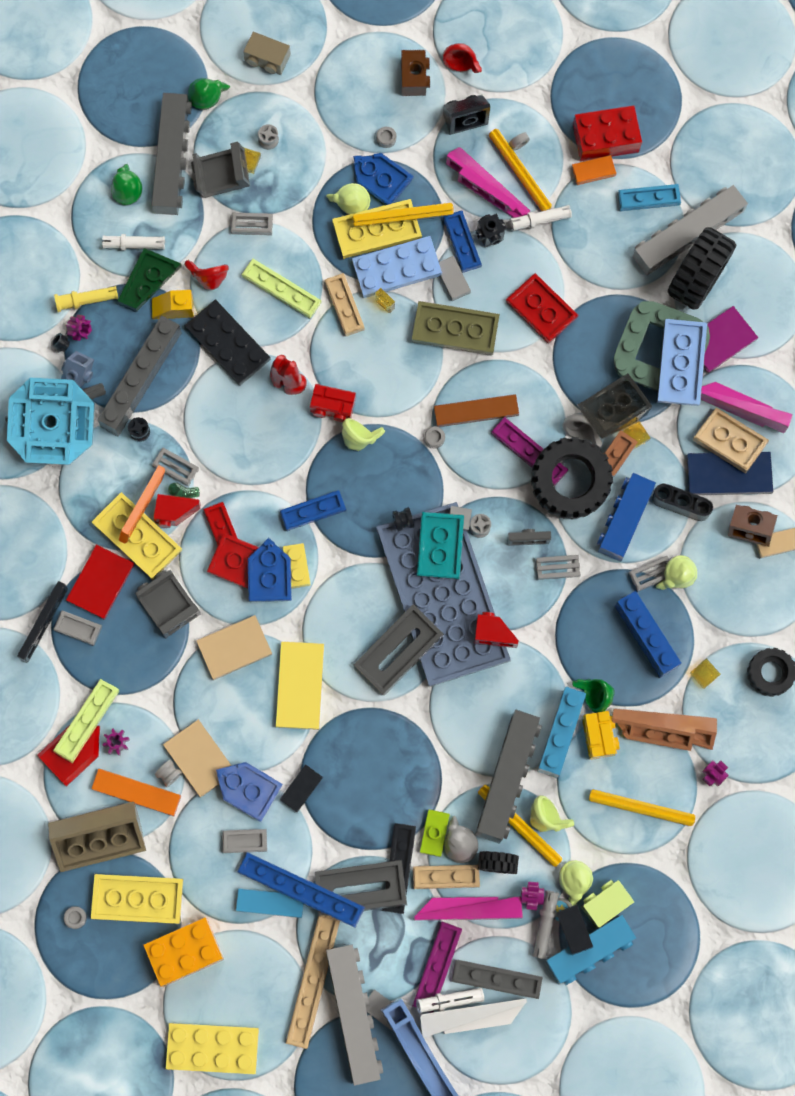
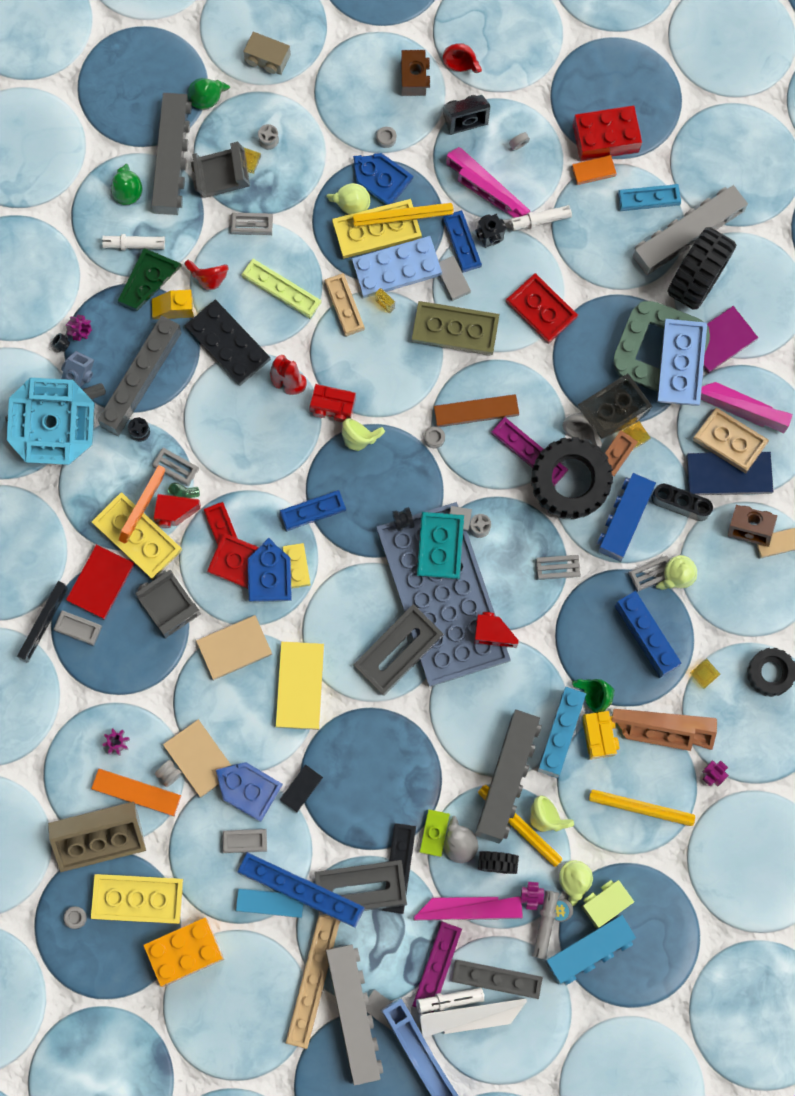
red tile [37,725,100,787] -> none
yellowish green tile [53,679,119,763] -> none
light yellow pin [54,286,118,313] -> none
light yellow plate [166,1023,259,1074] -> none
tan tile [413,865,480,889] -> none
yellow axle [489,128,552,211] -> none
dark grey plate [507,529,551,546] -> none
black tile [556,905,593,956] -> none

